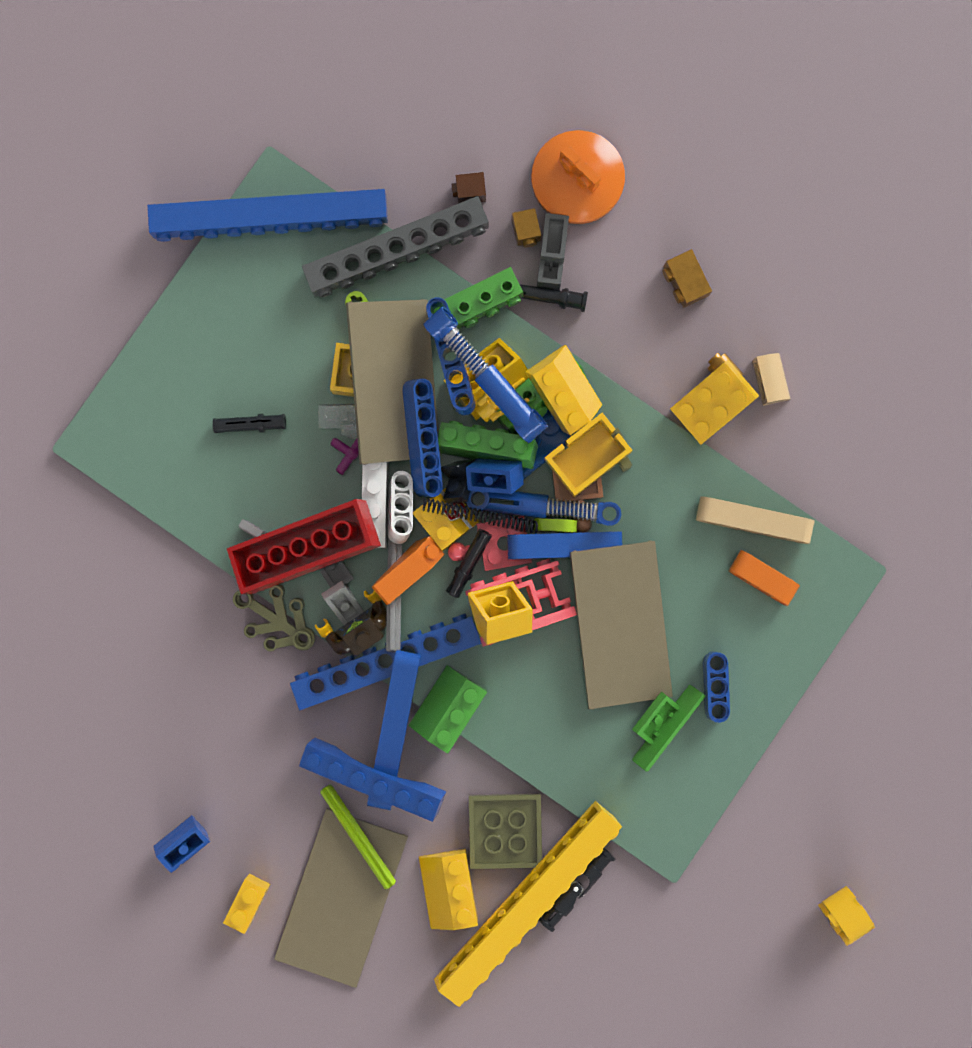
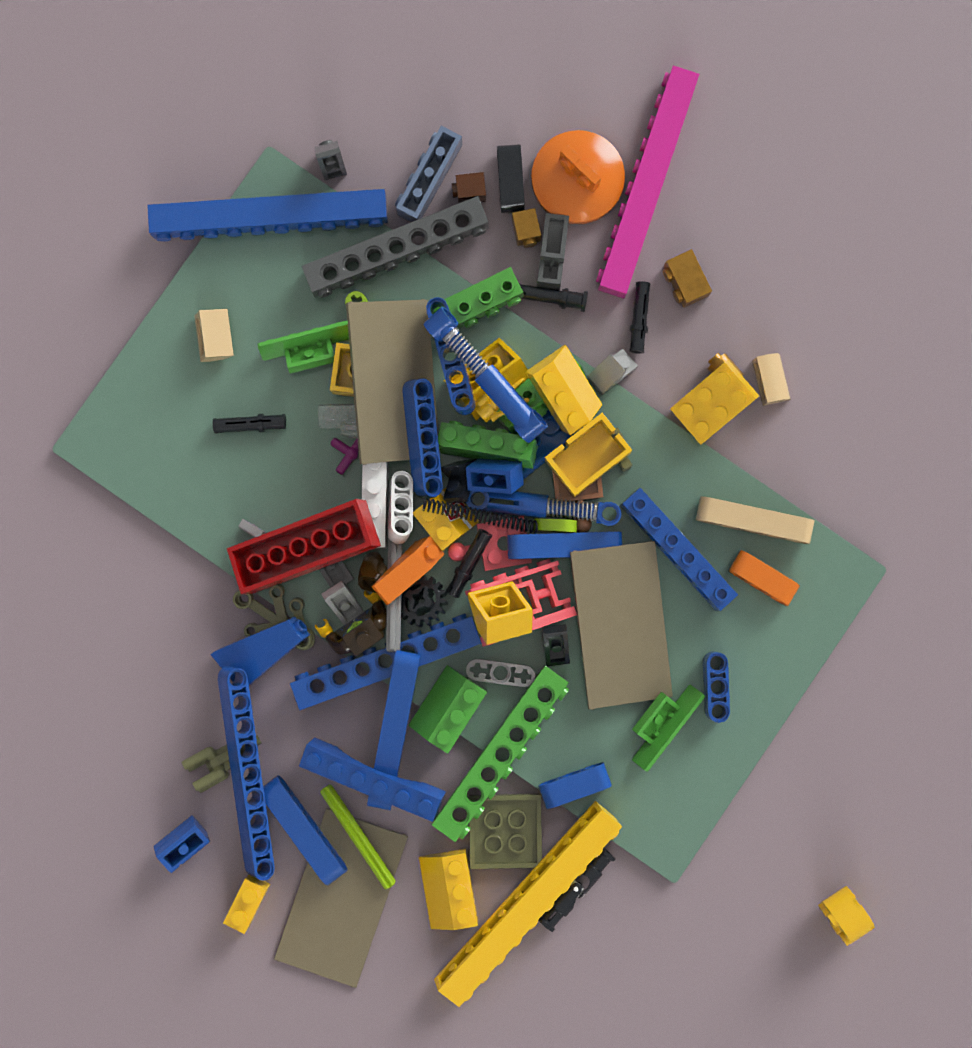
none -> olive plant [181,735,262,793]
none -> tan brick [194,309,234,362]
none -> blue slope [210,617,310,686]
none -> blue beam [218,667,275,881]
none -> bright green bracket [257,321,349,374]
none -> blue beam [263,775,348,886]
none -> dark grey slope [315,140,347,180]
none -> dark brown rock [358,552,387,593]
none -> sand blue brick [395,125,462,222]
none -> black gear [401,575,448,628]
none -> bright green brick [432,665,569,842]
none -> light grey beam [466,659,535,687]
none -> black beam [497,144,525,213]
none -> blue beam [538,762,612,809]
none -> black slope [541,624,570,667]
none -> light grey slope [587,349,638,395]
none -> dark pink brick [596,65,700,299]
none -> blue brick [620,488,738,611]
none -> black pin [629,281,651,354]

